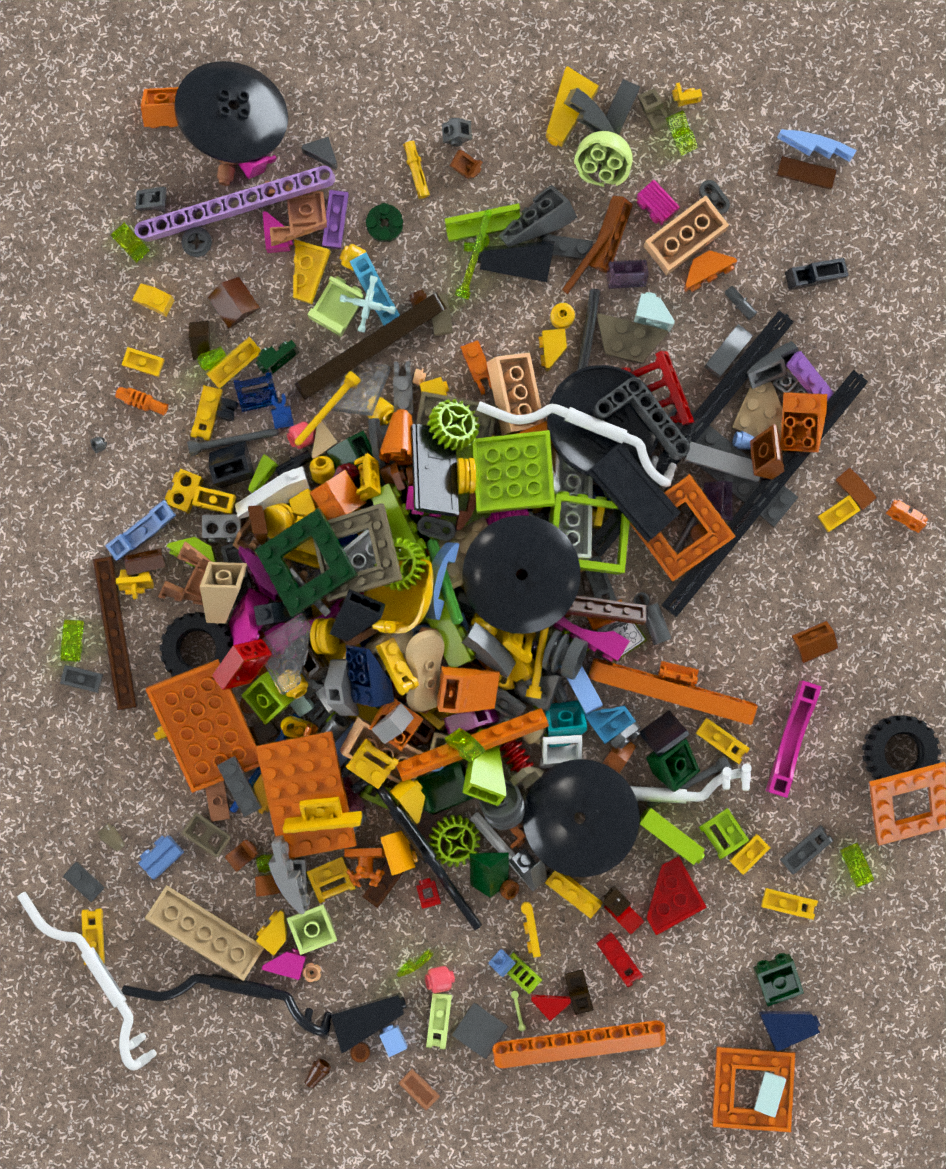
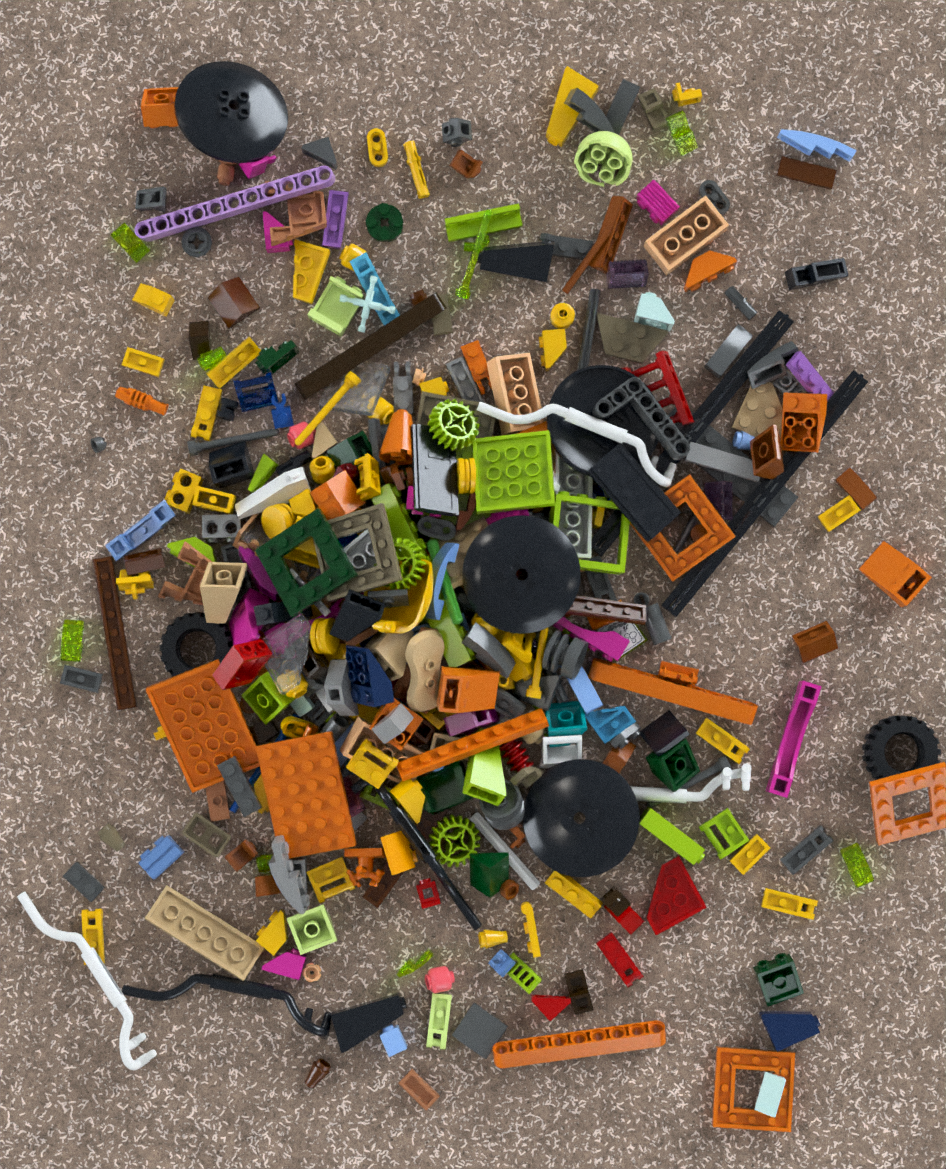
reddish brown slope [248,505,268,545] -> none
yellow bracket [283,797,362,833] -> none
dark orange tile [350,1042,370,1063] -> none
yellow plate [375,637,419,695] -> none
clear neon green slope [445,728,486,762] -> none
dark grey wedge [499,185,577,247] -> none
dark grey slope [509,848,547,891] -> none
yellowish green hinge [511,991,526,1031] -> none
orange hinge [886,499,928,533] -> none
none -> yellow plate [367,128,388,167]
none -> dark grey plate [368,589,409,608]
none -> light grey tile [445,356,495,425]
none -> yellow cone [478,929,508,949]
none -> orange slope [858,541,932,608]

